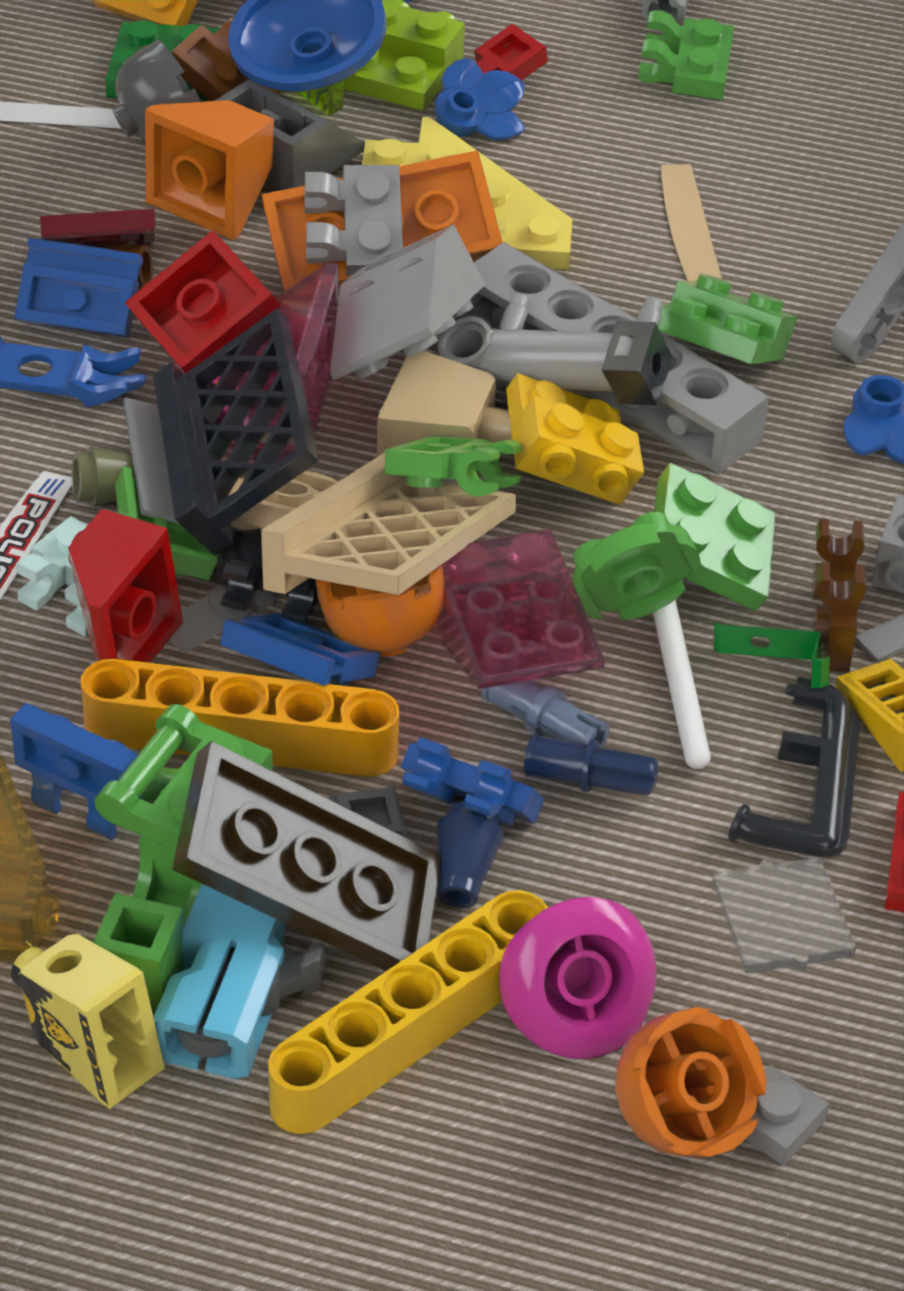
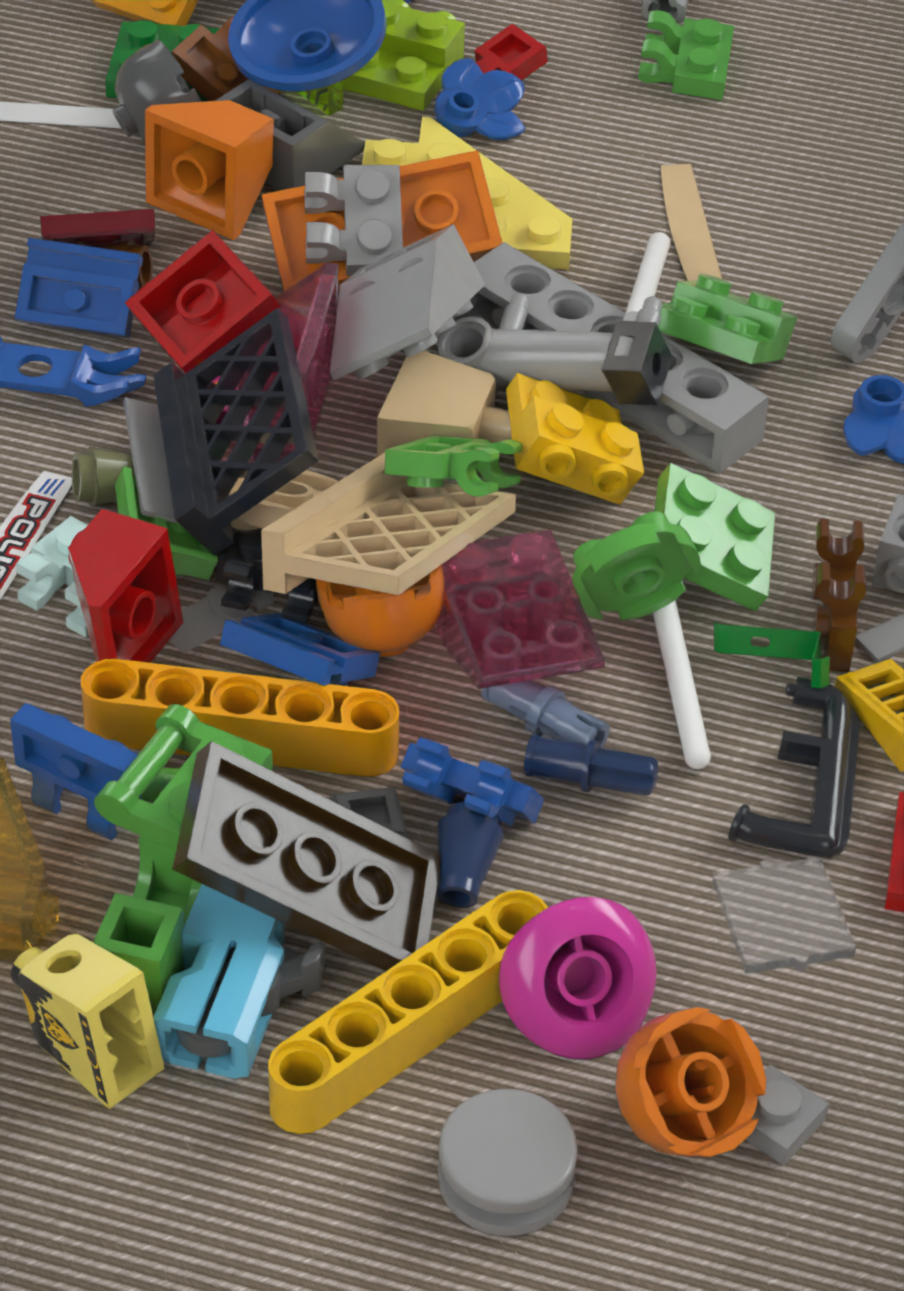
none -> light grey head [438,1089,578,1236]
none -> white bar [623,232,670,321]

